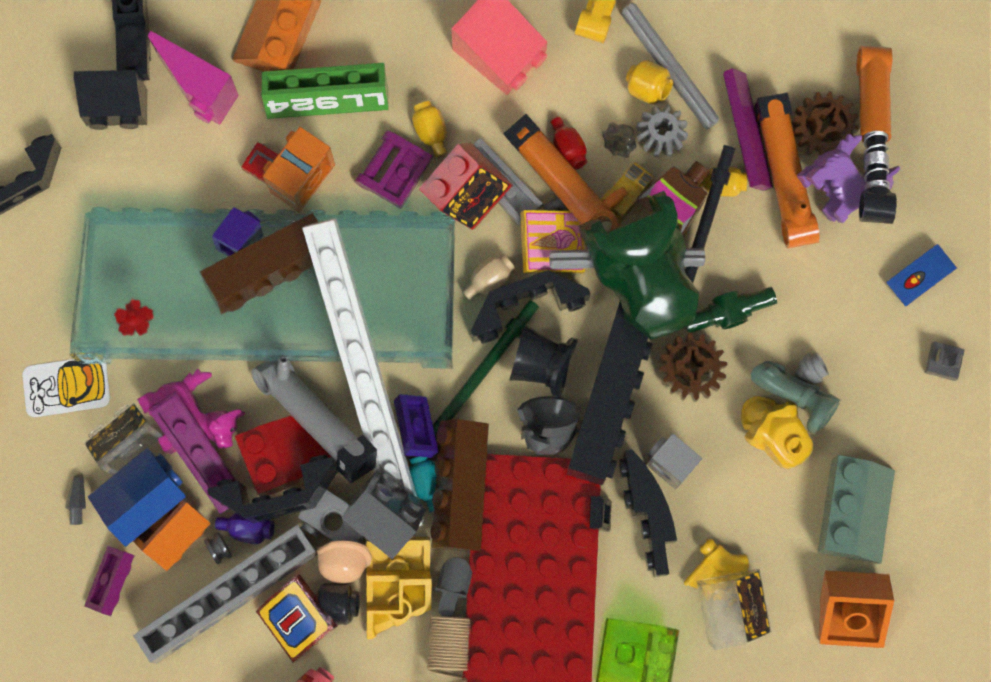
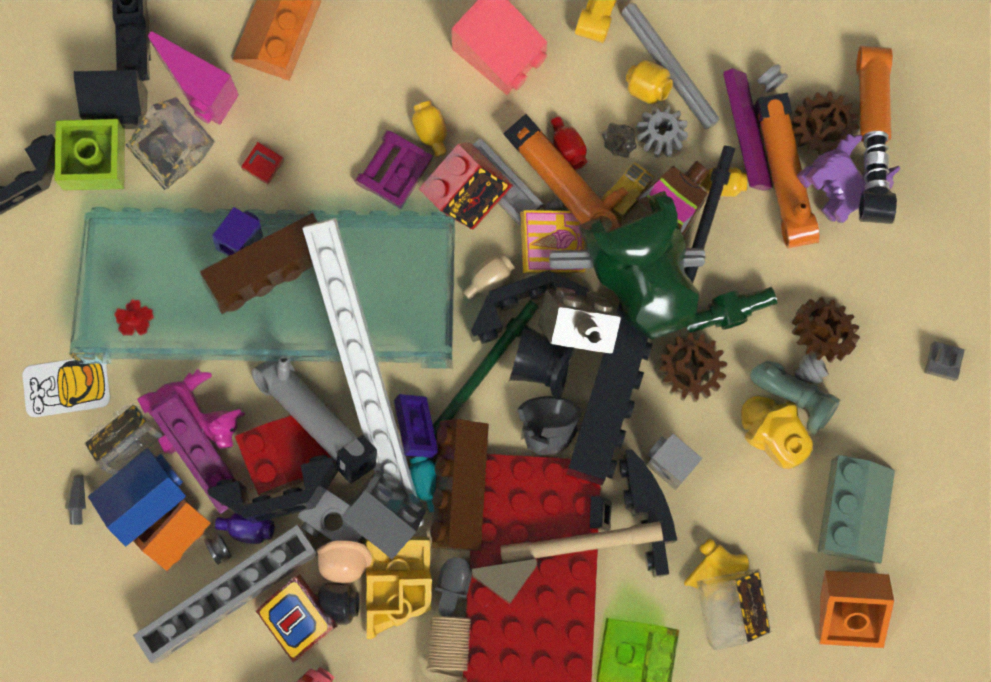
magenta plate [84,546,135,616] -> none
bright green brick [261,63,389,119] -> none
orange container [263,127,335,213] -> none
blue slope [886,244,957,307] -> none
none -> lime brick [54,119,125,191]
none -> clear slope [126,97,215,190]
none -> dark tan slope [472,559,537,604]
none -> tan piece [501,521,663,564]
none -> dark tan brick [538,287,621,354]
none -> light grey bush [757,64,788,93]
none -> reddish brown gear [791,297,860,363]

